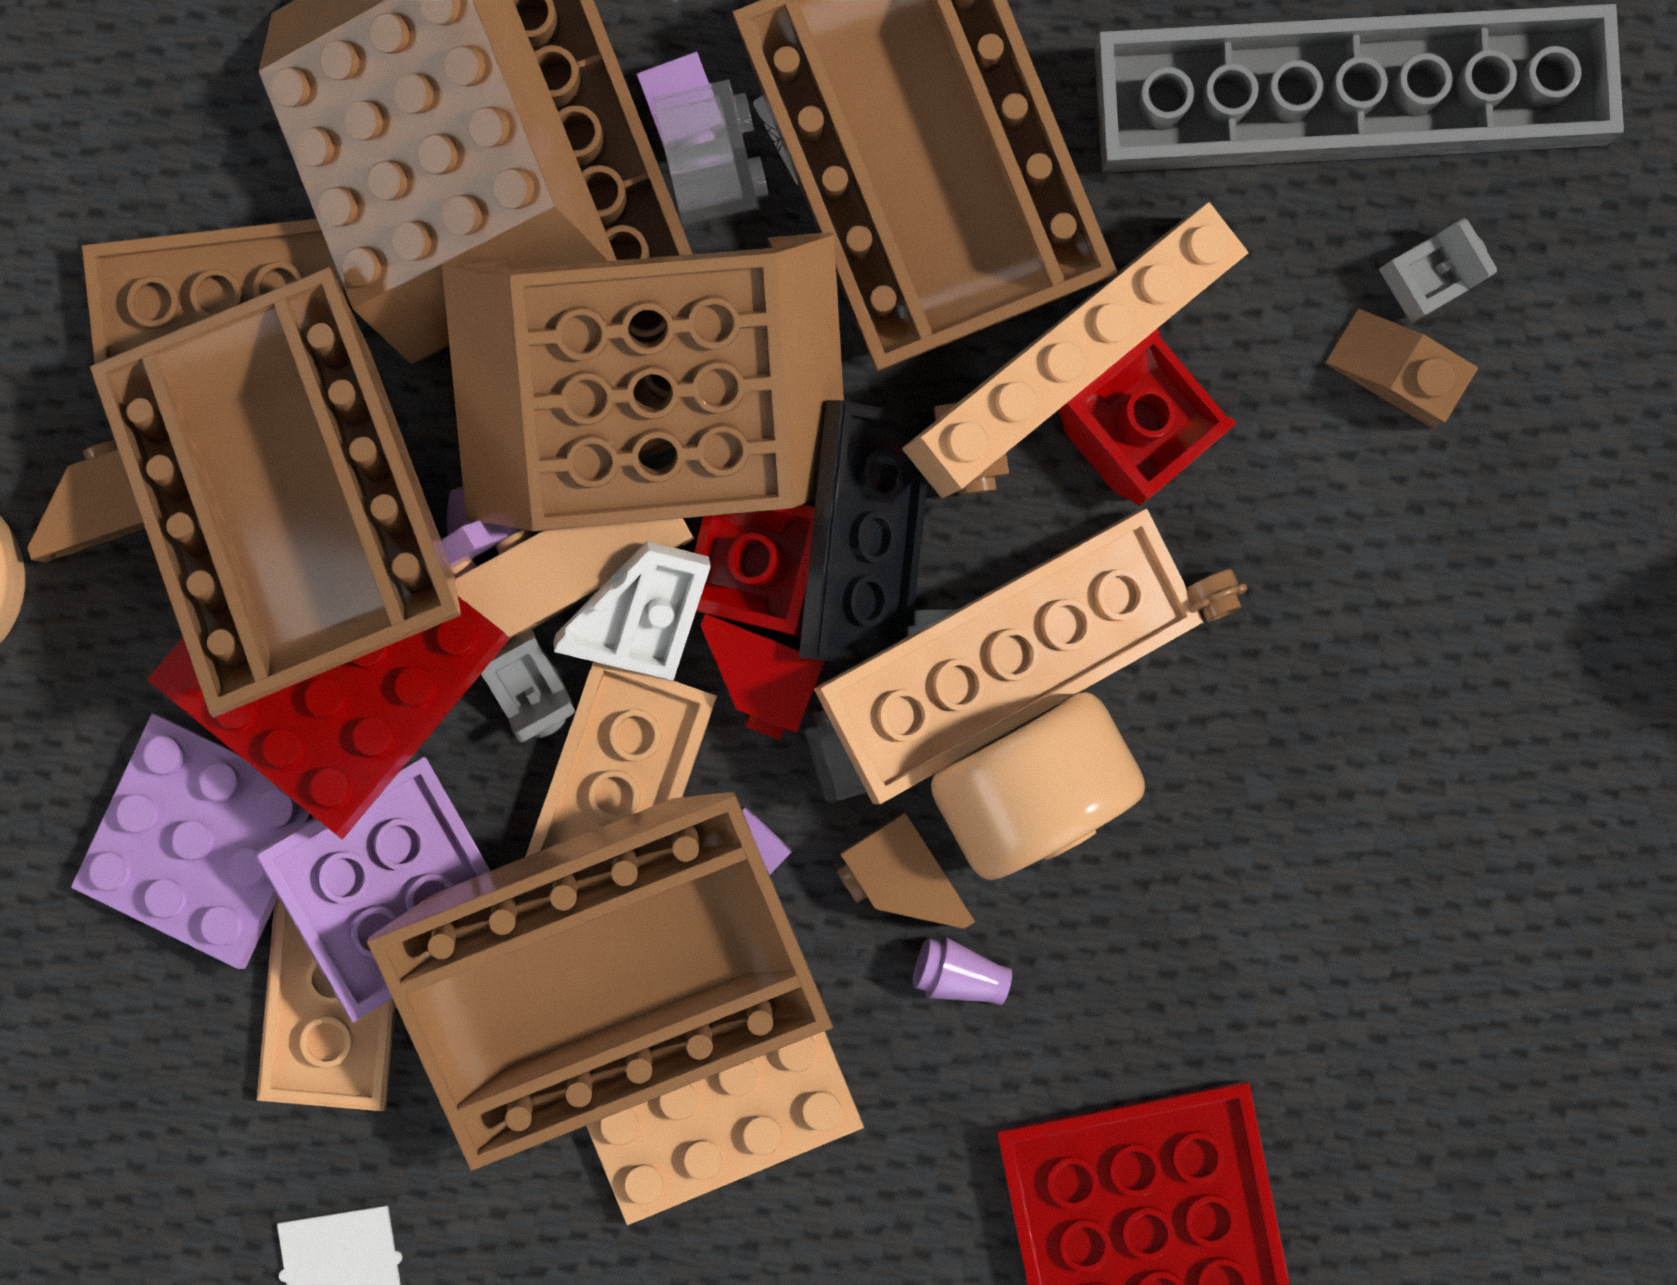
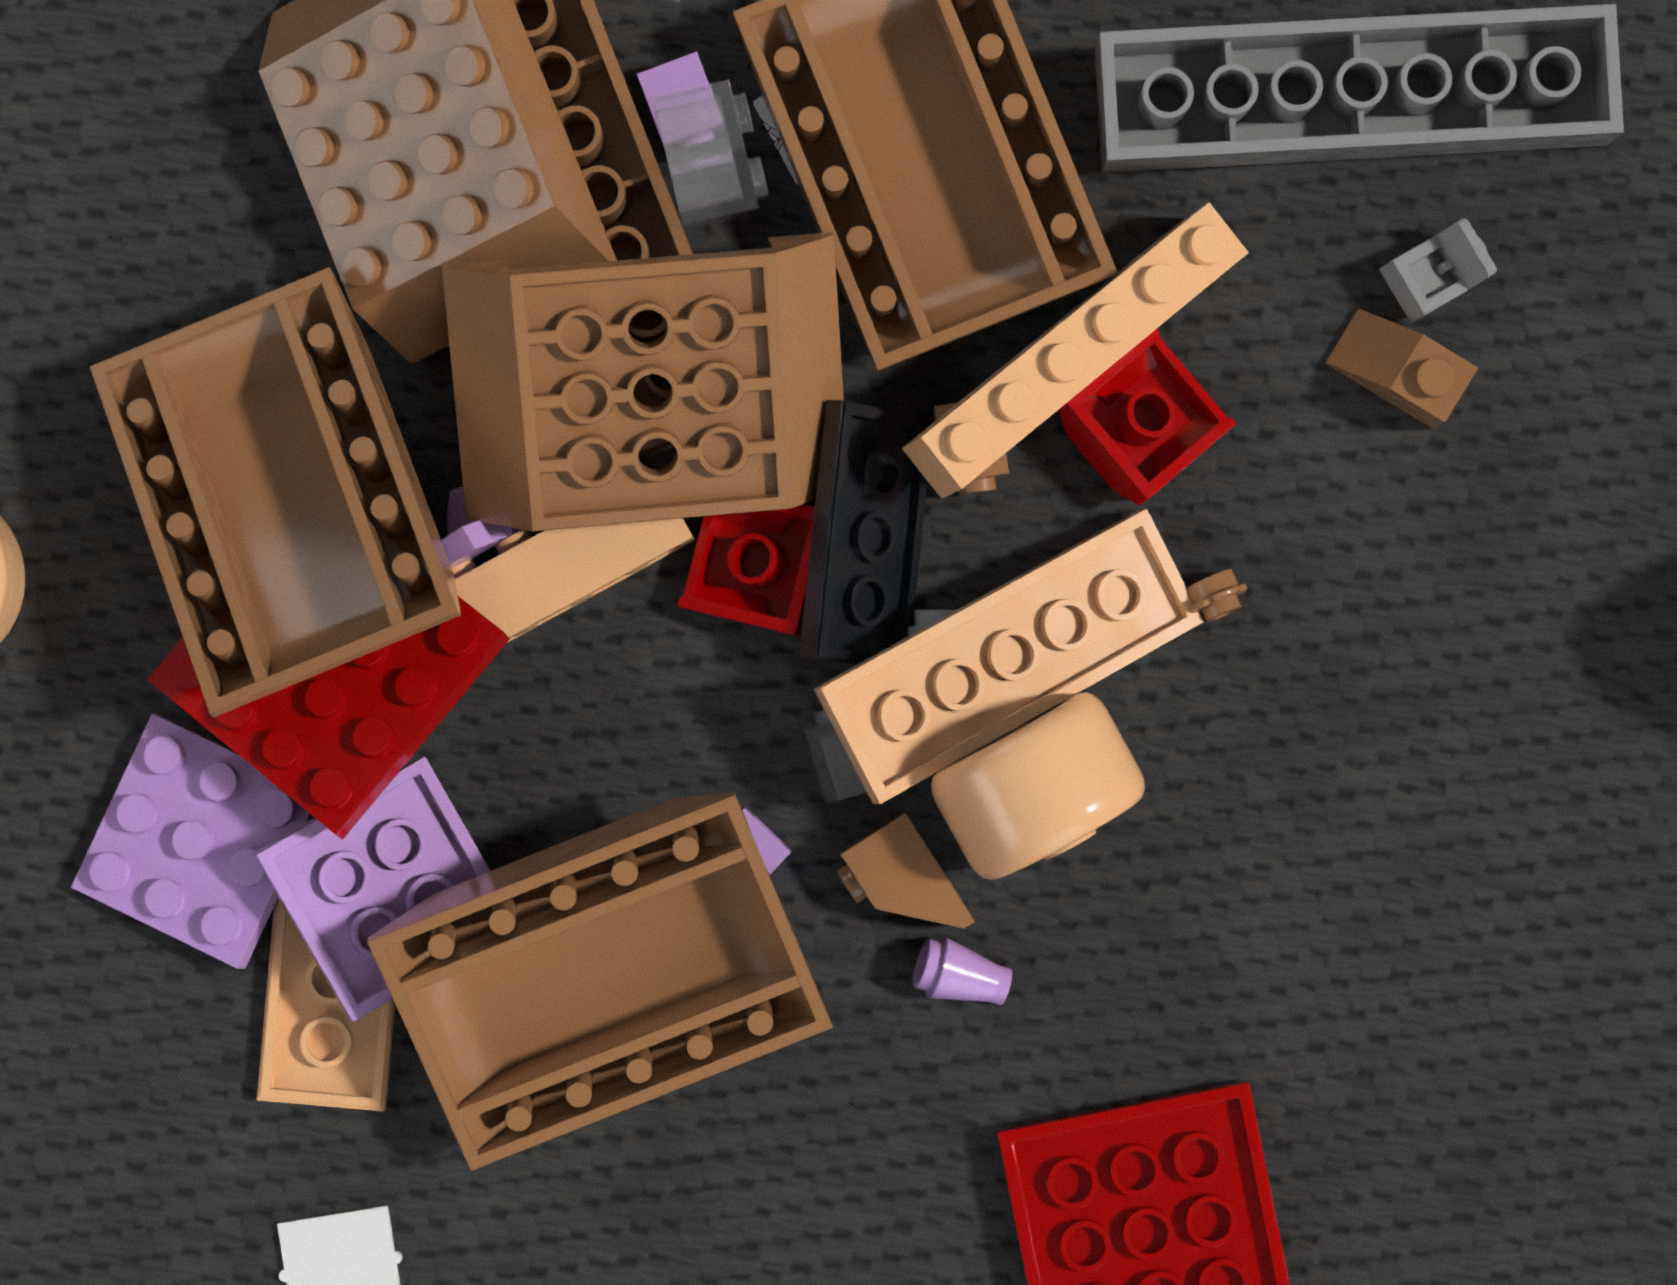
medium nougat slope [27,440,145,563] -> none
medium nougat plate [82,219,348,364] -> none
light grey bracket [481,628,575,743] -> none
light nougat plate [525,661,718,857] -> none
white wing [553,541,711,681] -> none
light nougat plate [586,1031,864,1225] -> none
red slope [700,614,825,740] -> none

